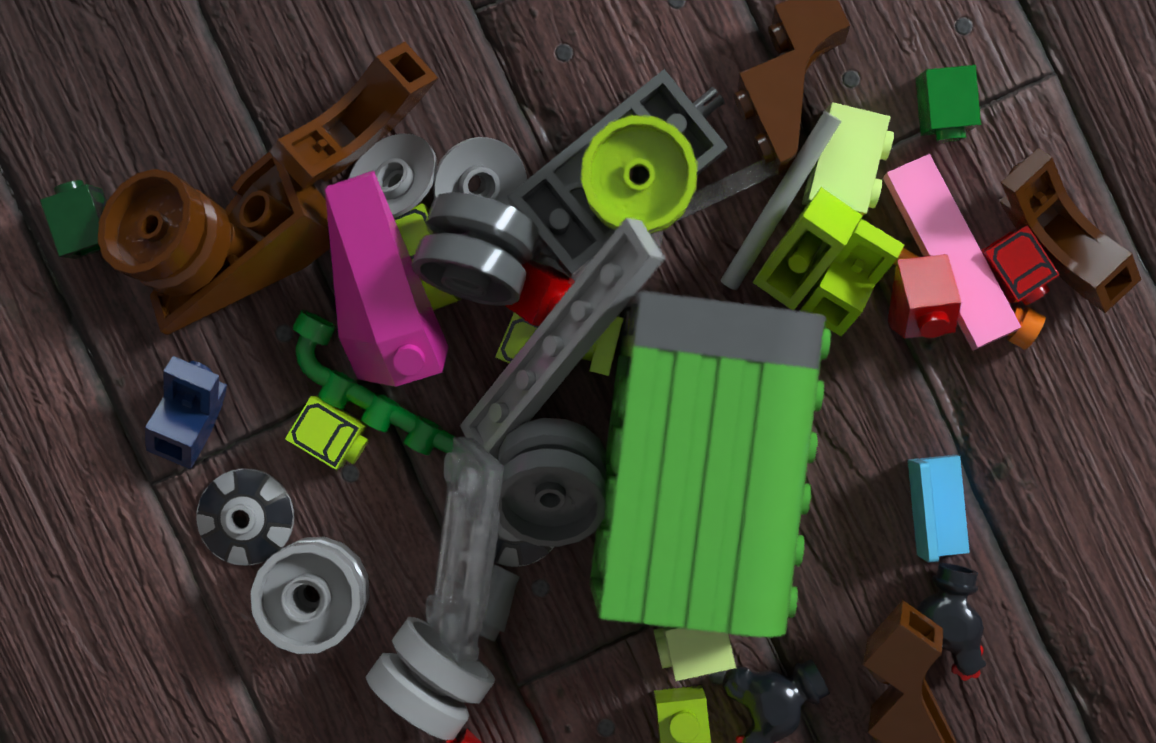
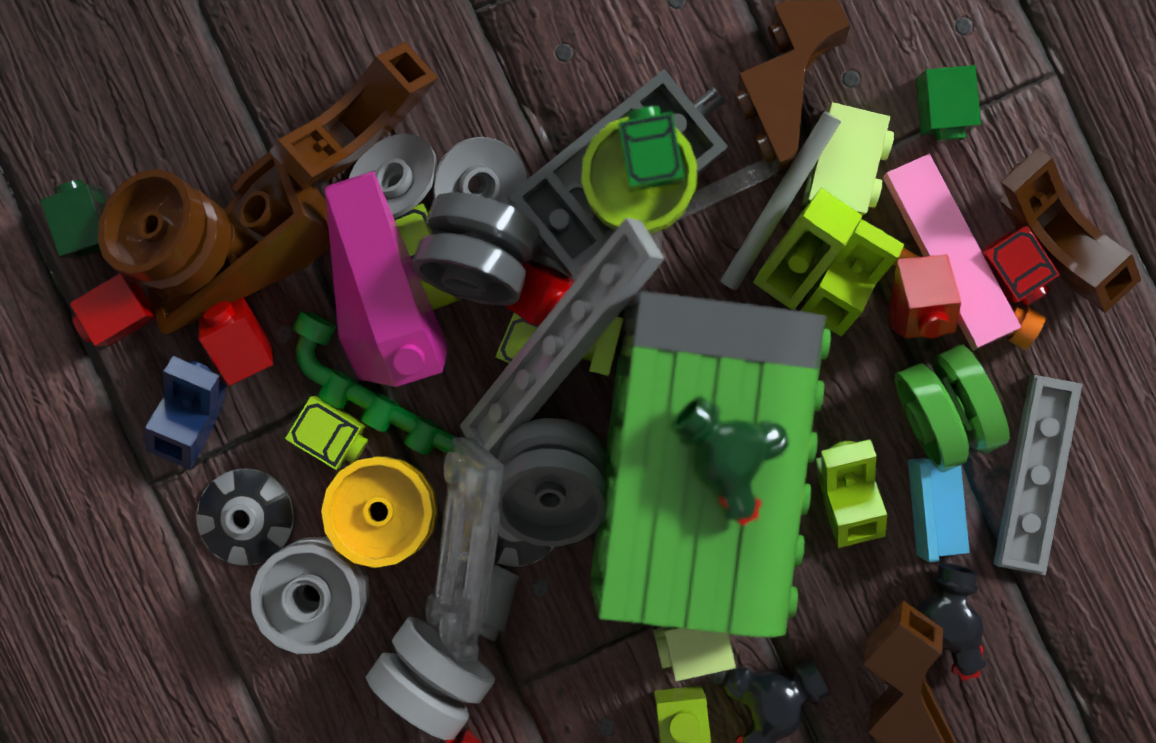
none -> red brick [69,273,156,346]
none -> red brick [199,297,273,386]
none -> yellow wheel [321,456,438,568]
none -> green brick [618,106,684,192]
none -> dark green animal [671,396,789,526]
none -> lime brick [816,439,887,548]
none -> bright green wheel [894,345,1010,473]
none -> light grey tile [993,375,1082,575]

